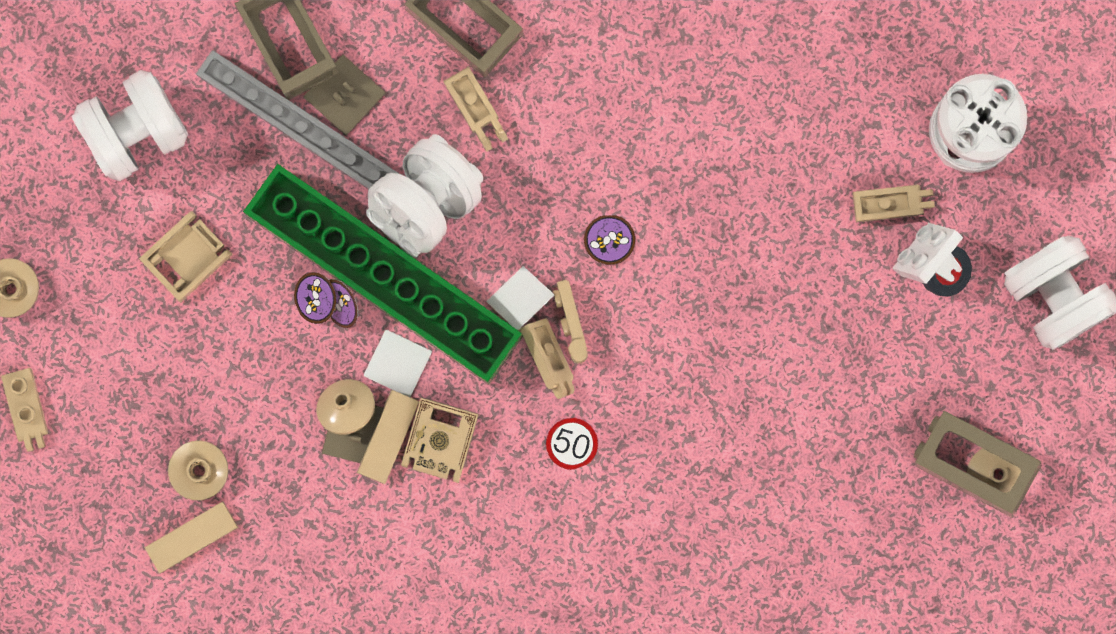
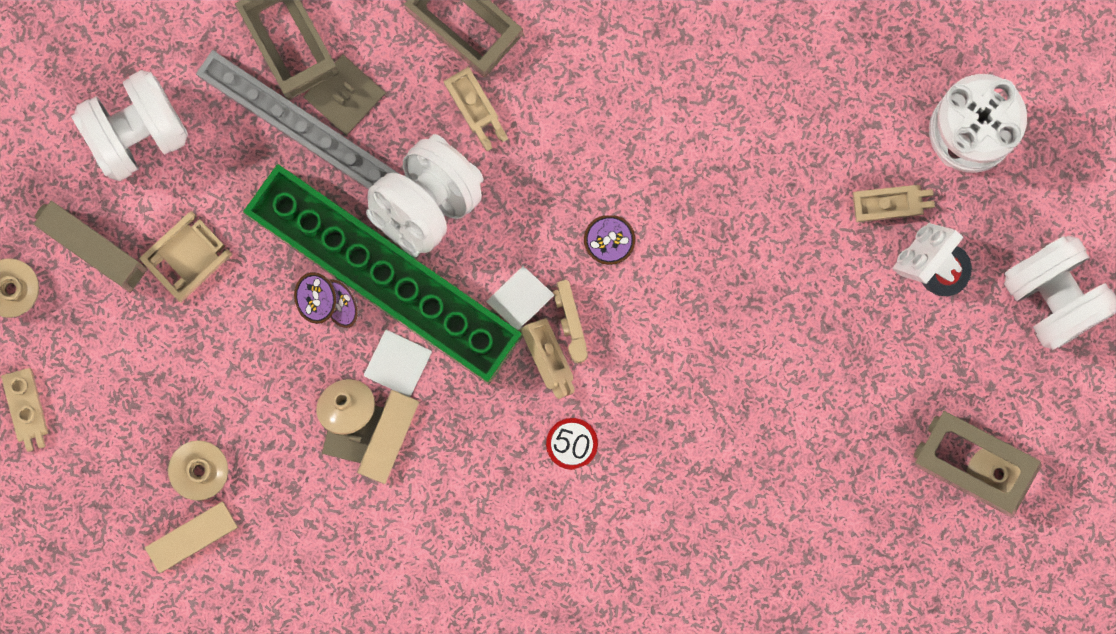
tan container [401,397,479,483] -> none
none -> dark tan piece [33,200,148,293]

